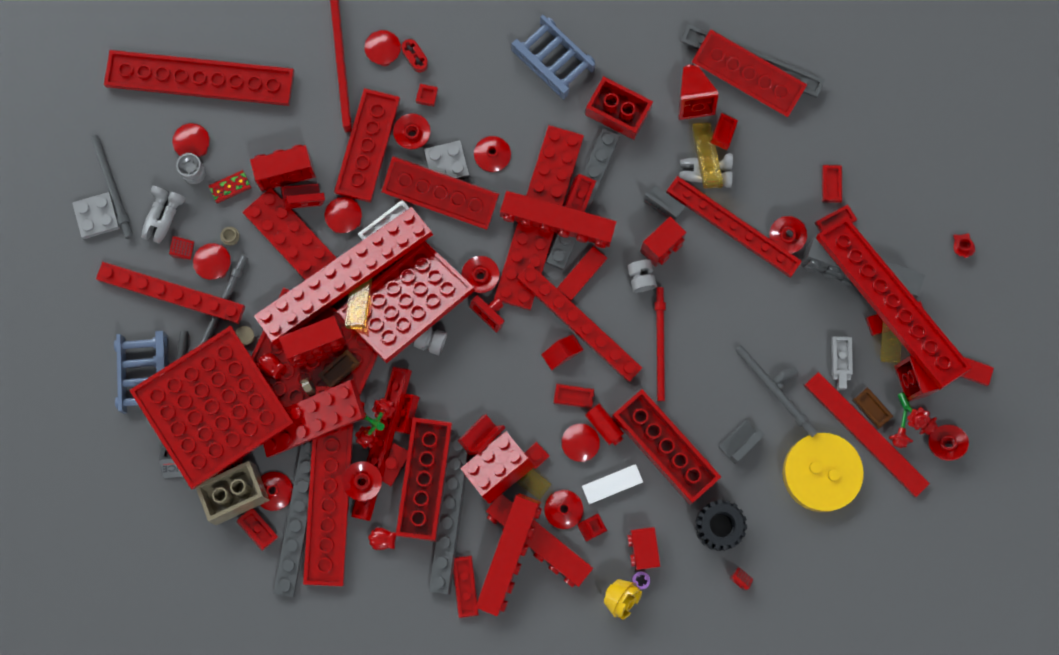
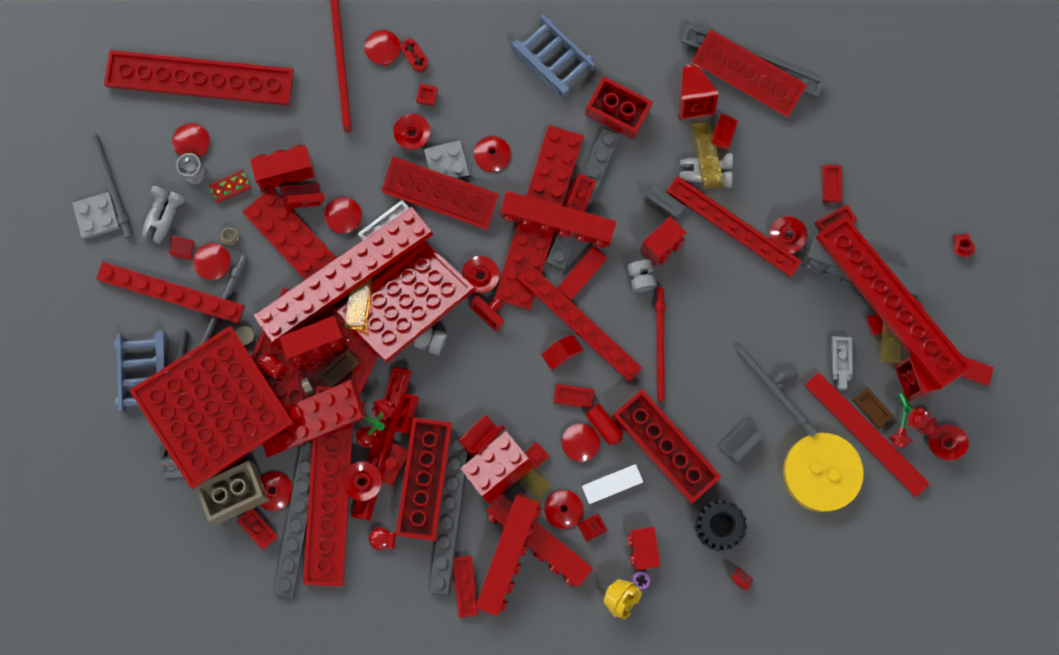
red plate [334,88,400,203] -> none

